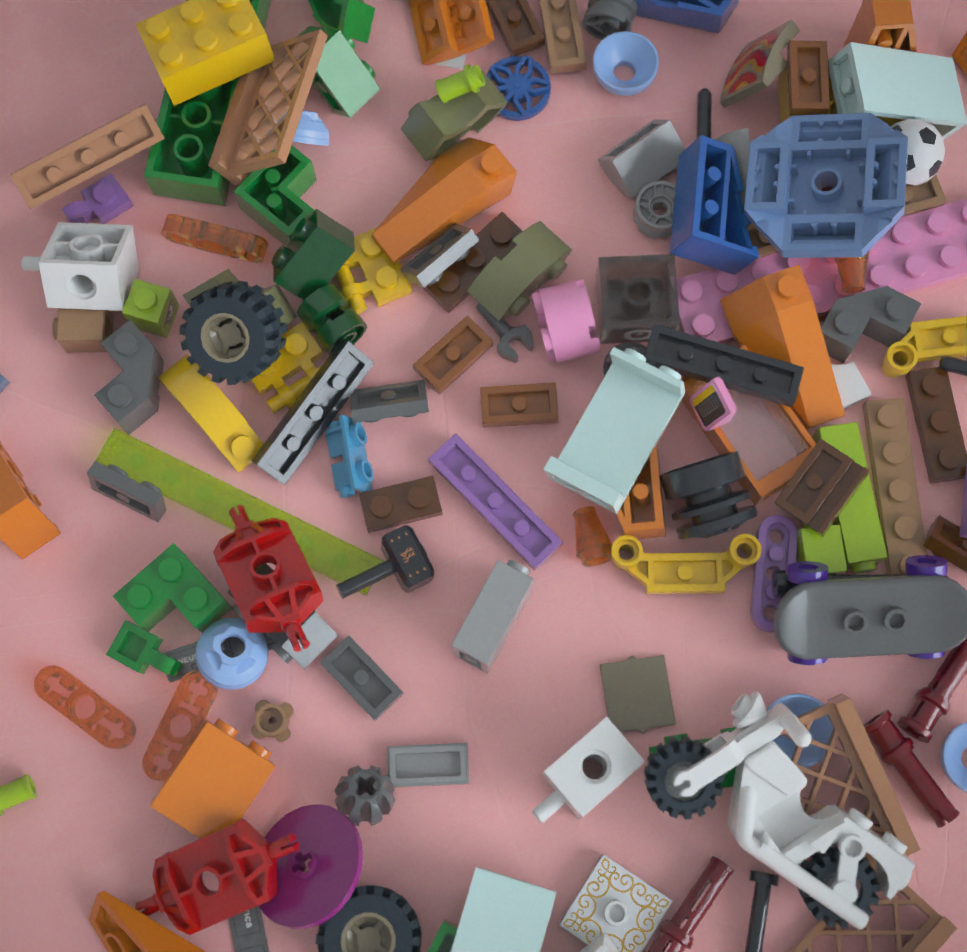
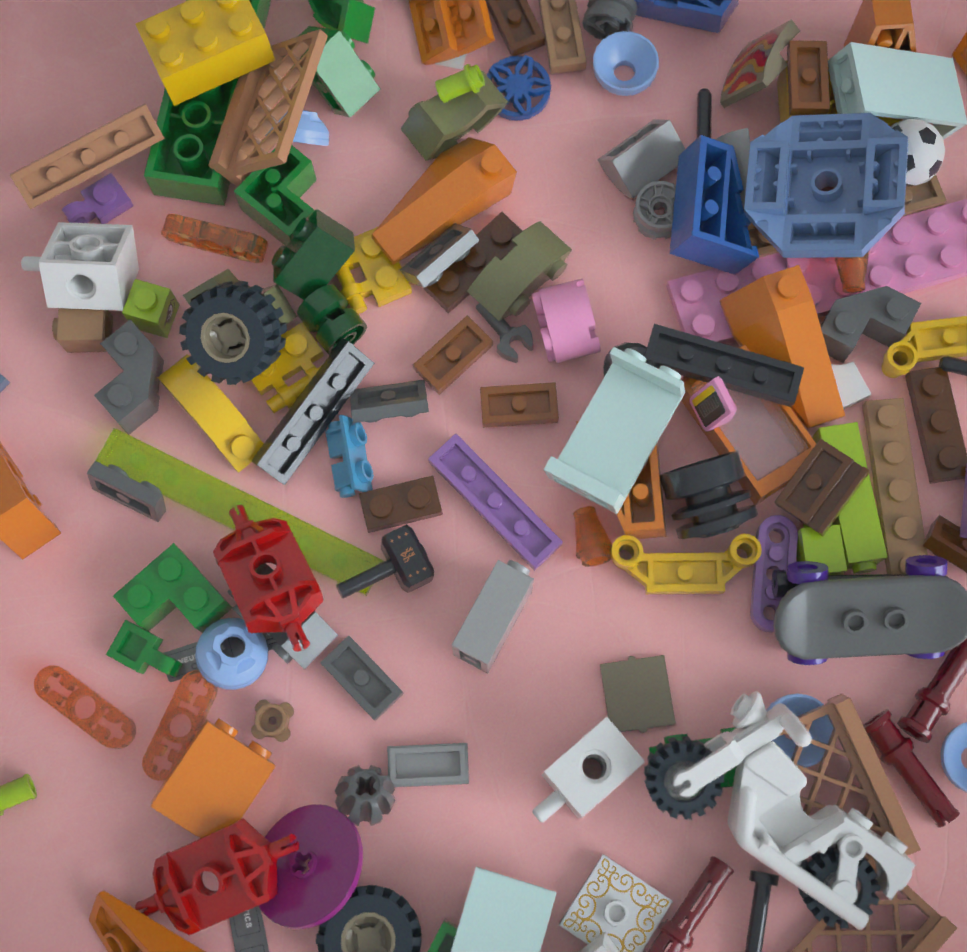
clear smoke brick [596,254,680,344] -> none

